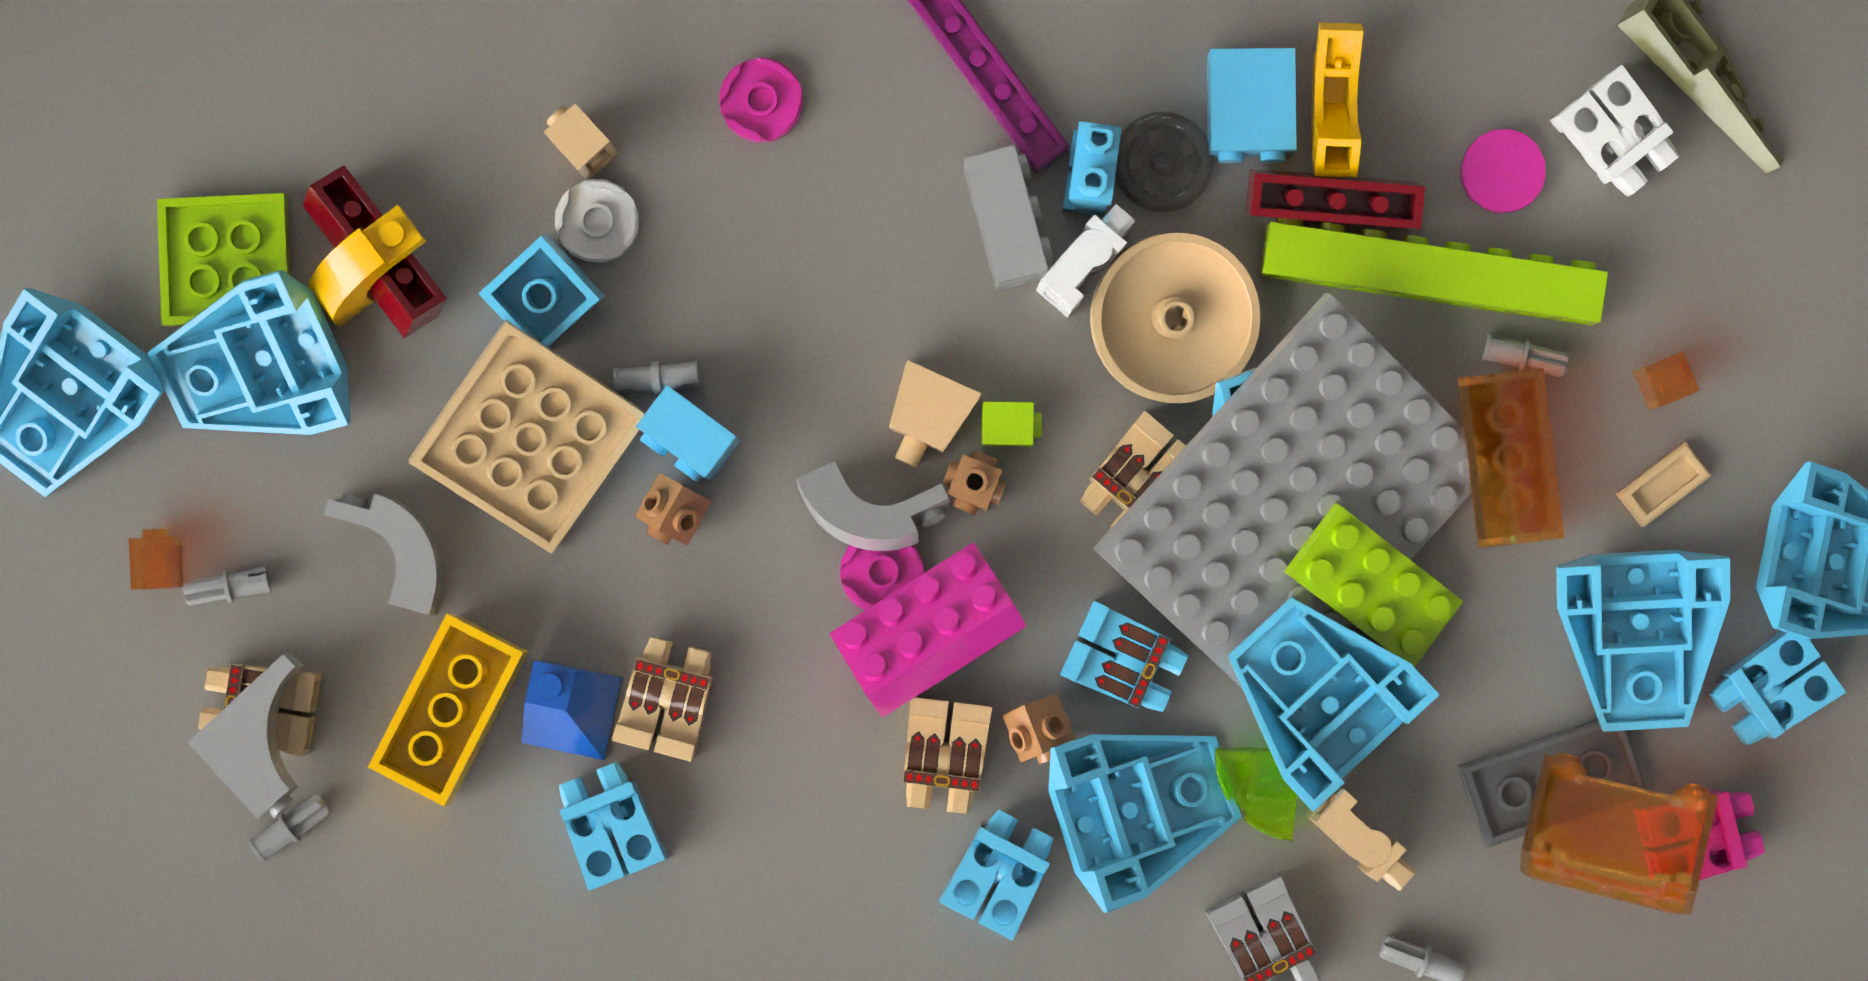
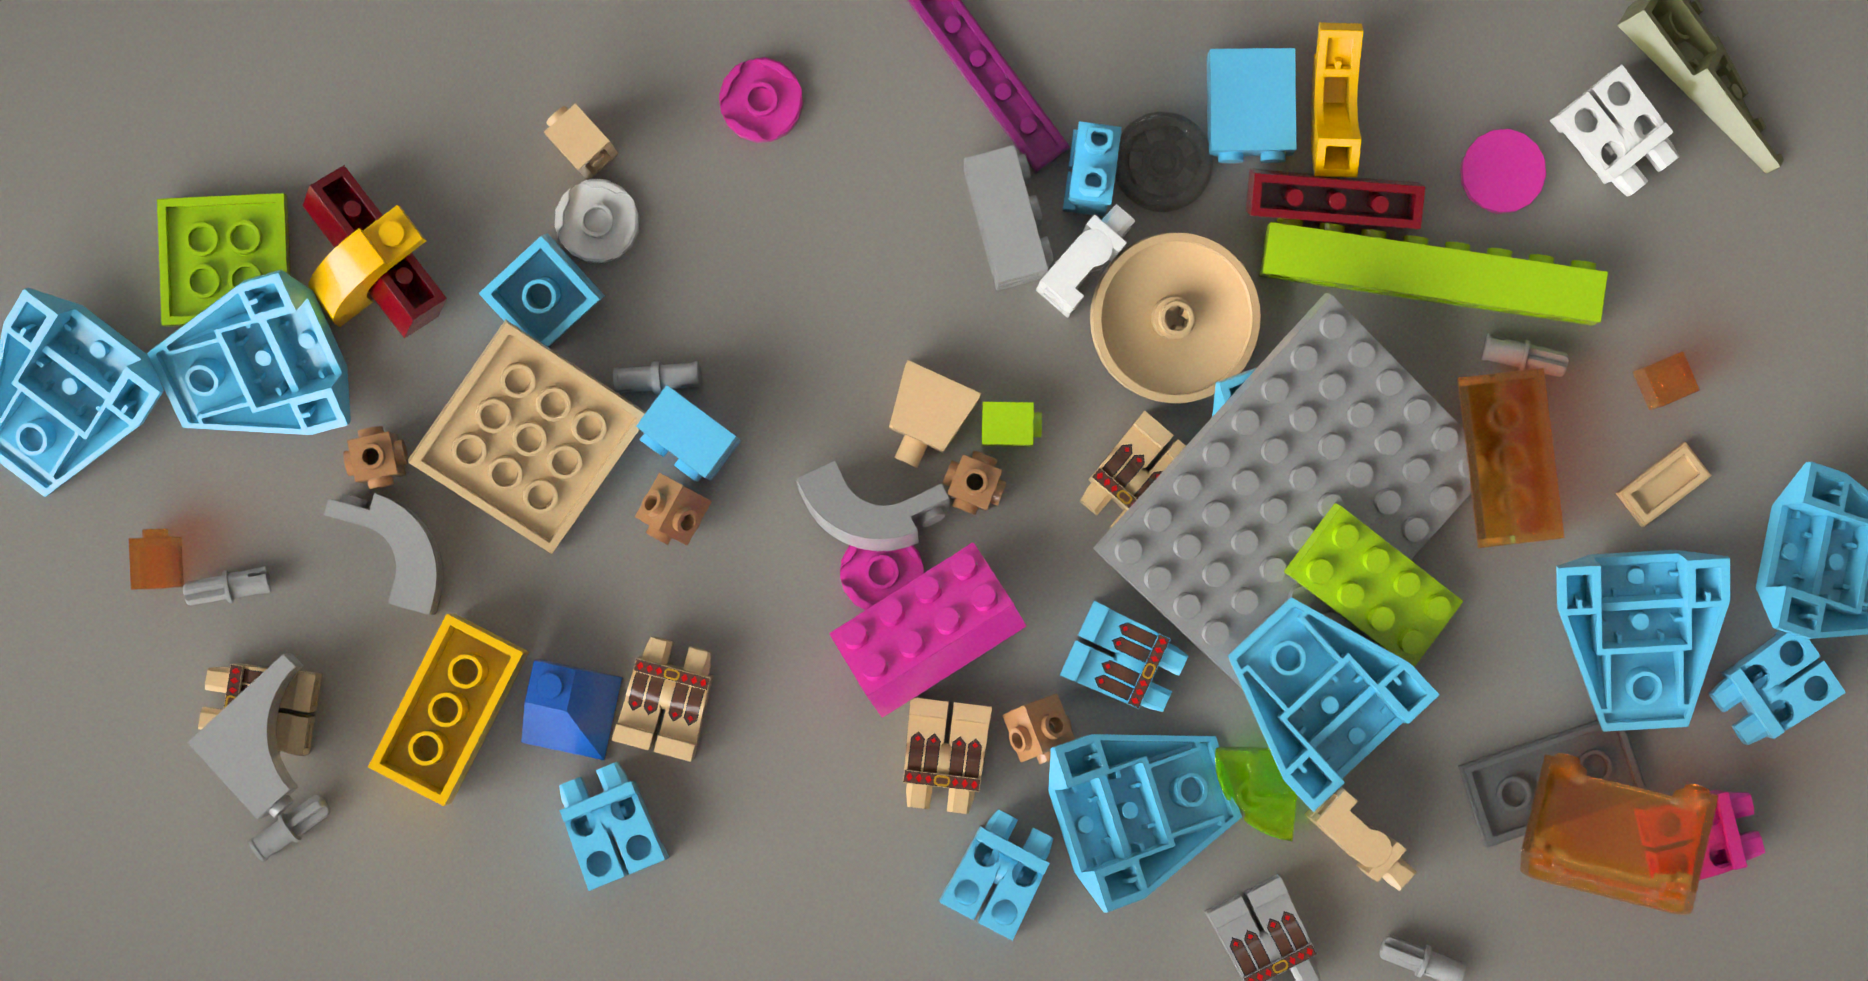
none -> medium nougat brick [343,426,408,489]

